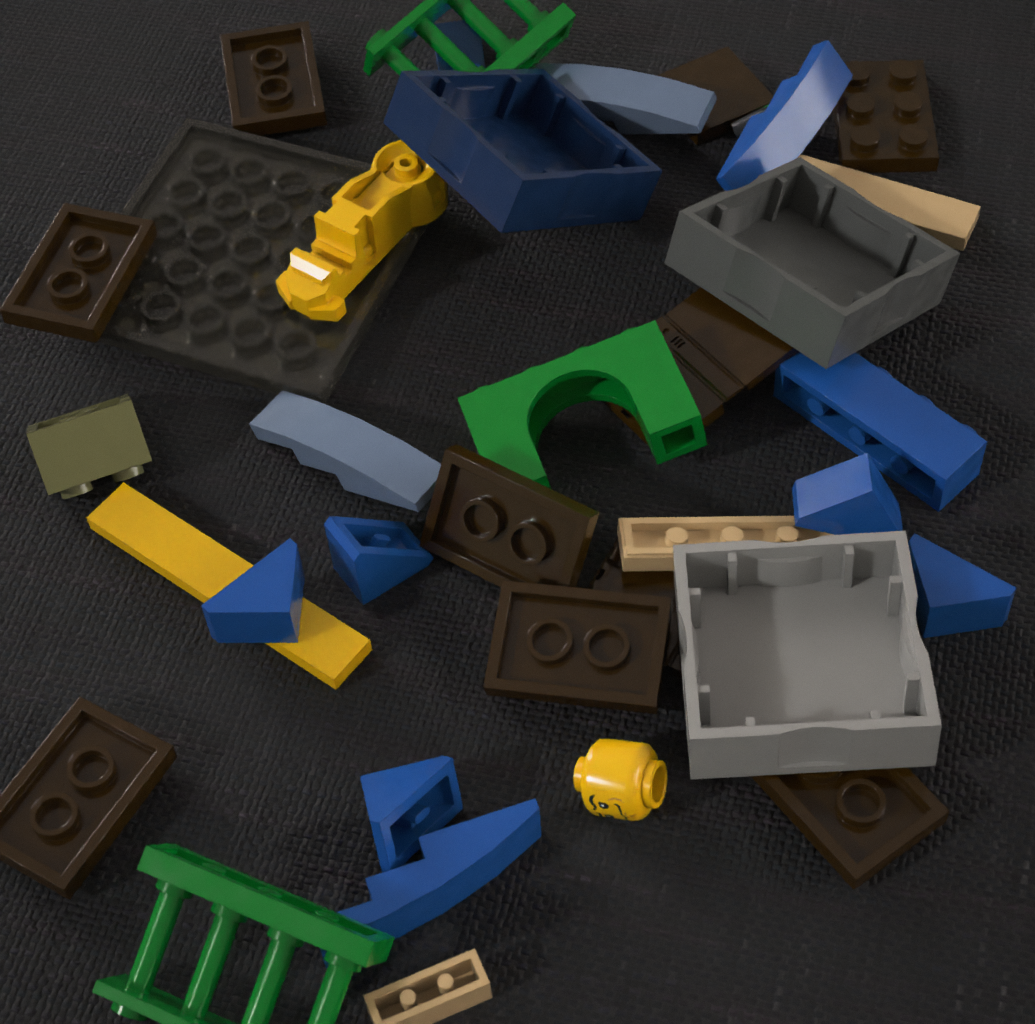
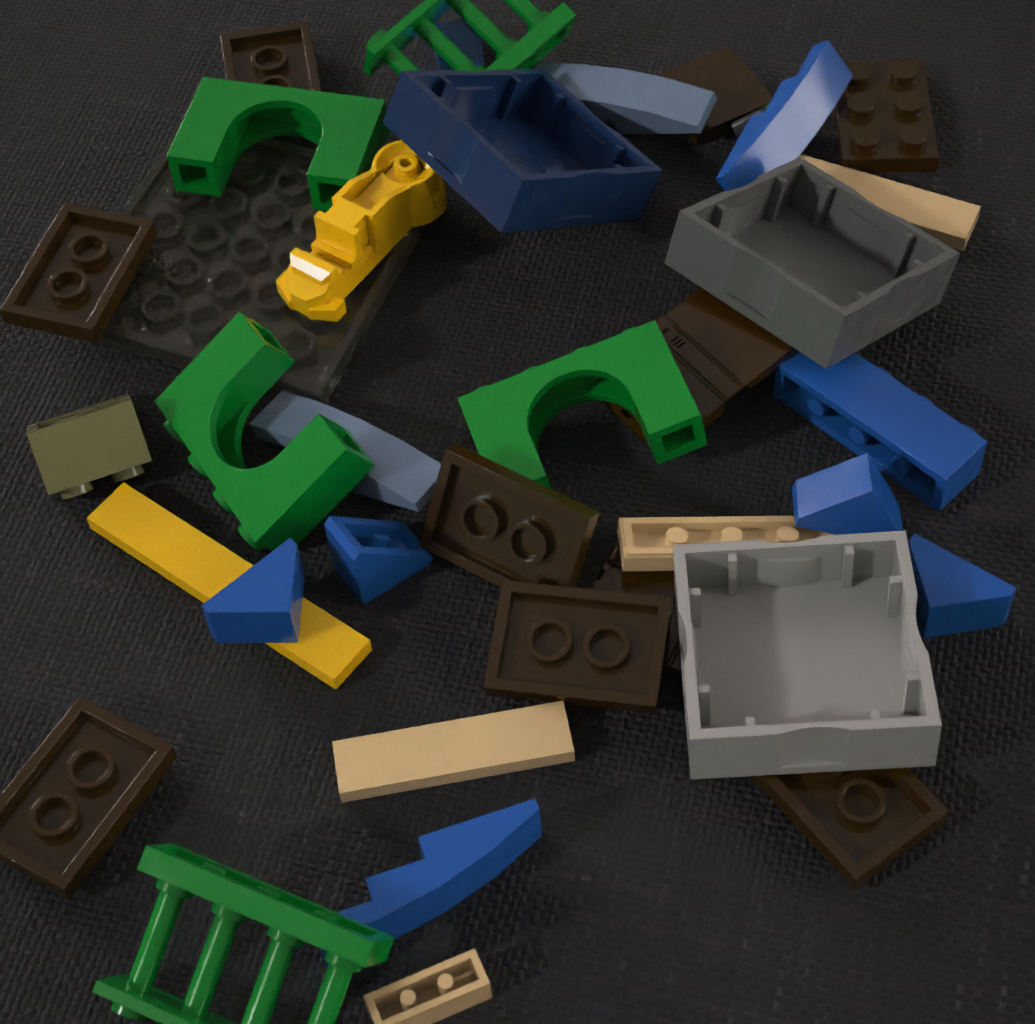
blue slope [360,756,463,873] -> none
yellow head [573,738,668,821] -> none
none -> green arch [154,311,376,551]
none -> green arch [167,77,390,211]
none -> tan tile [332,701,575,803]

